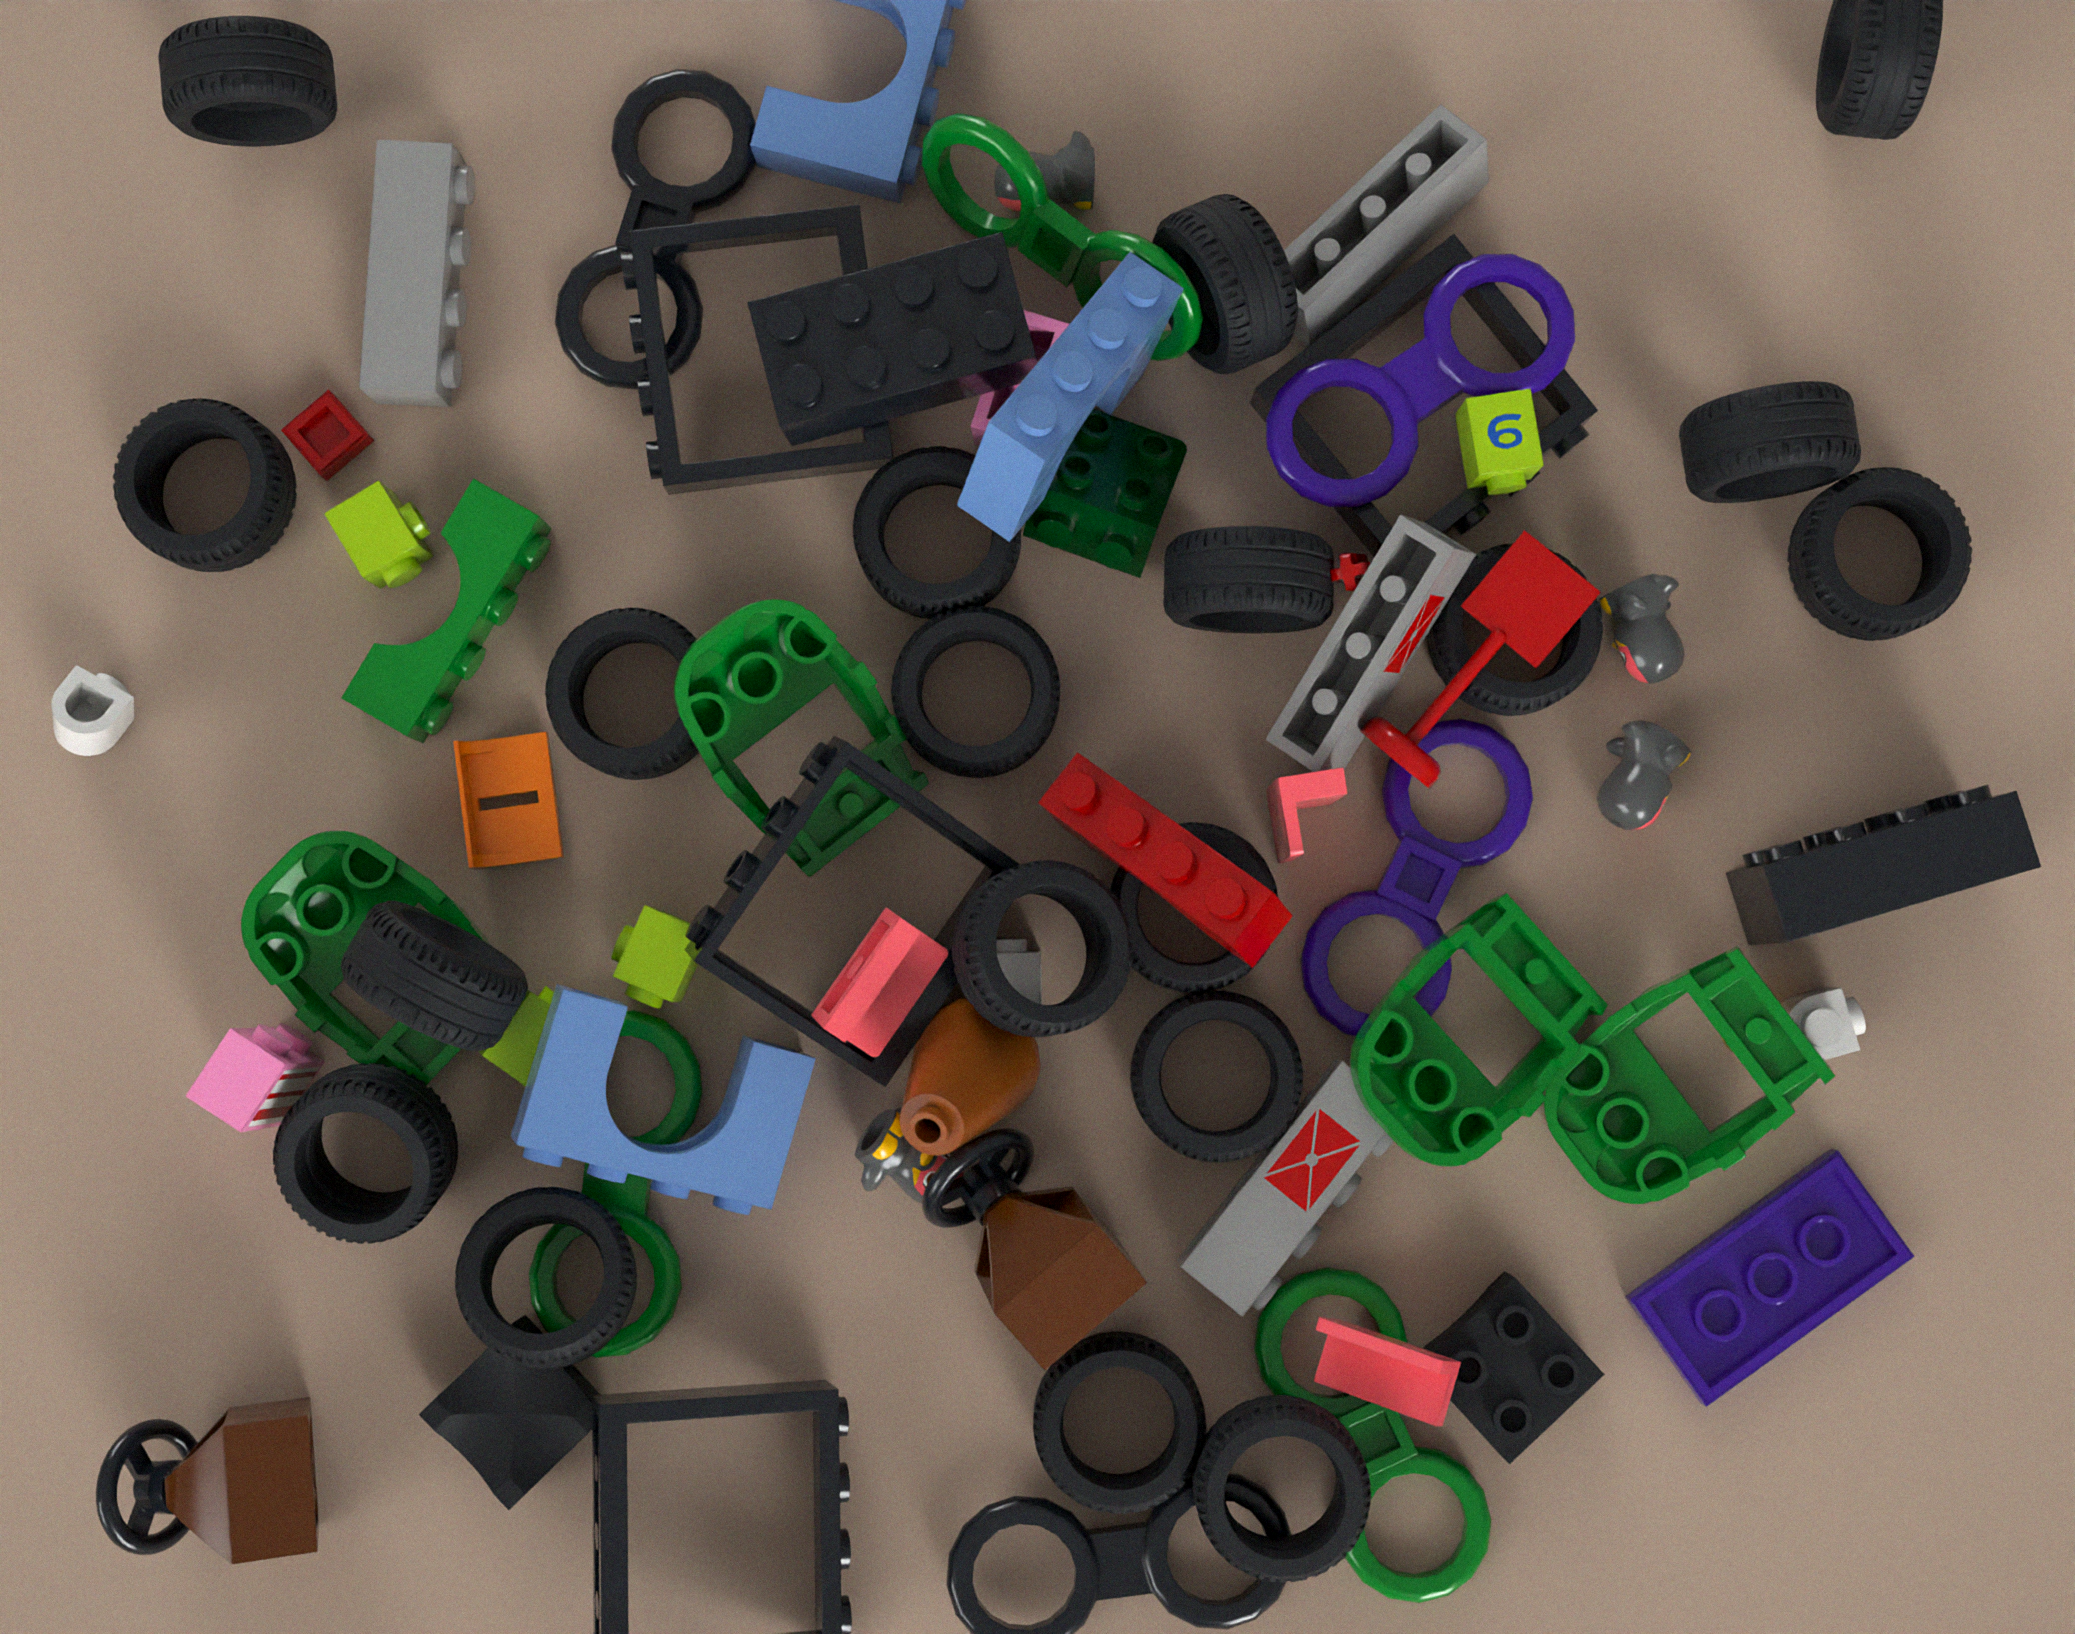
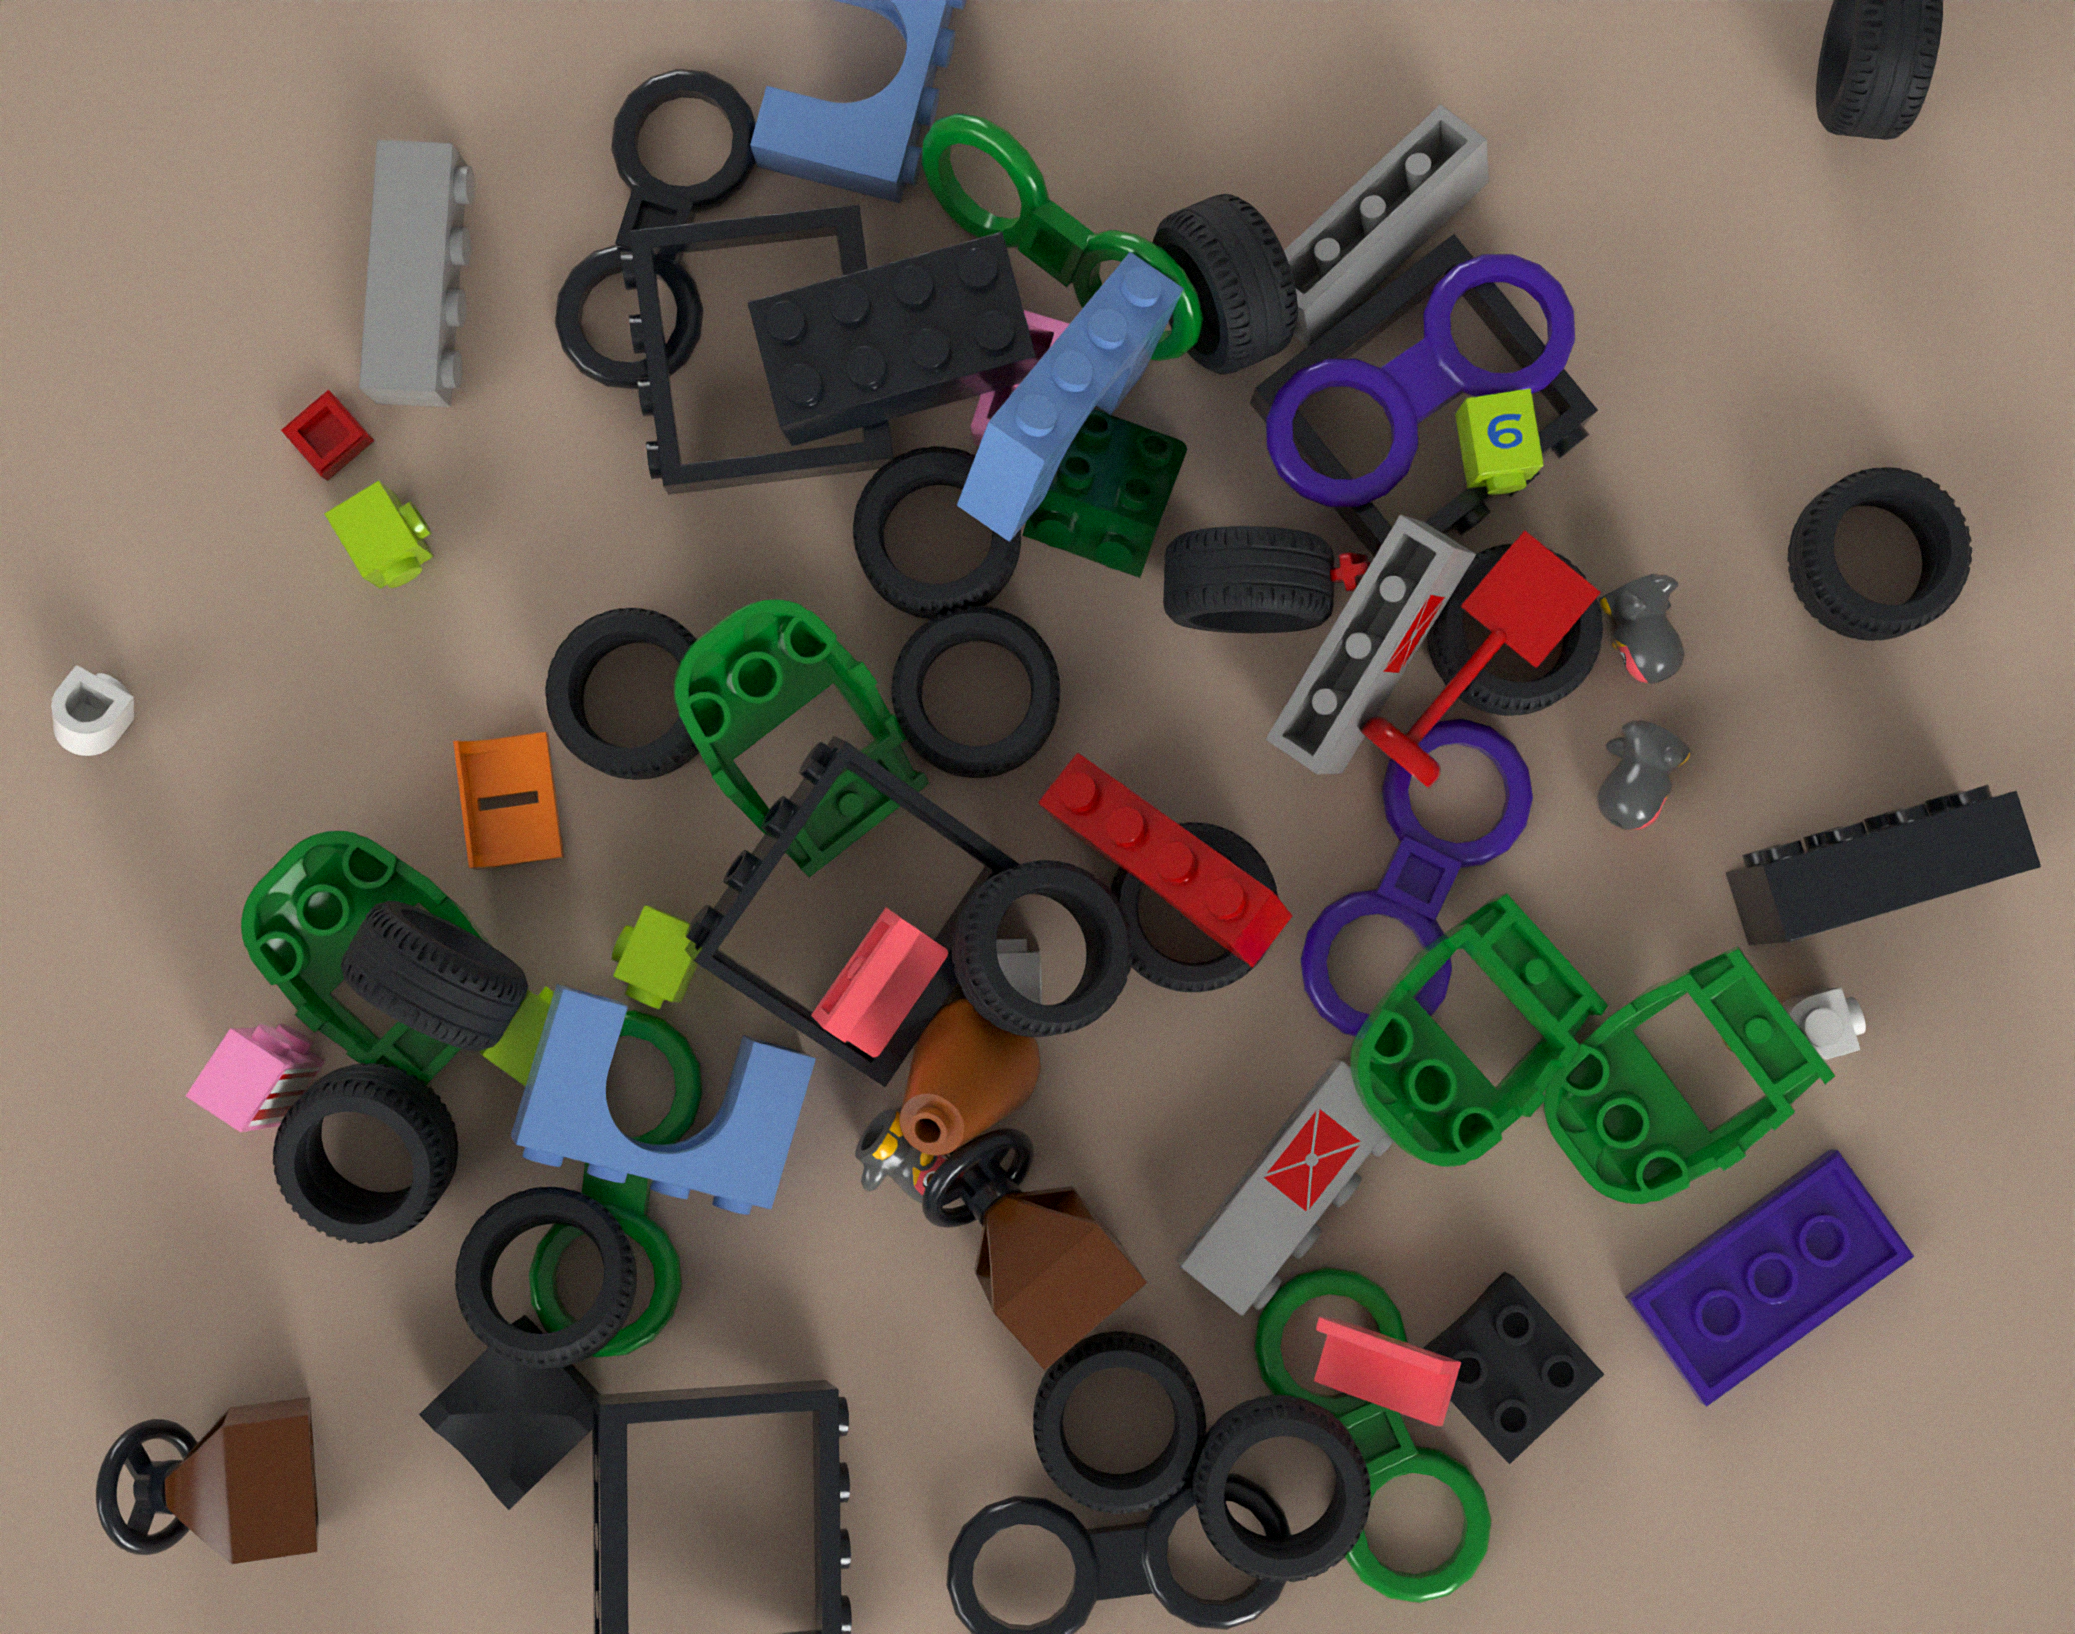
black tyre [113,398,297,572] -> none
black tyre [158,16,337,147] -> none
green arch [341,478,552,743] -> none
dark grey animal [994,131,1095,212] -> none
black tyre [1130,991,1303,1163] -> none
coral panel [1266,767,1348,863] -> none
black tyre [1679,381,1861,503] -> none

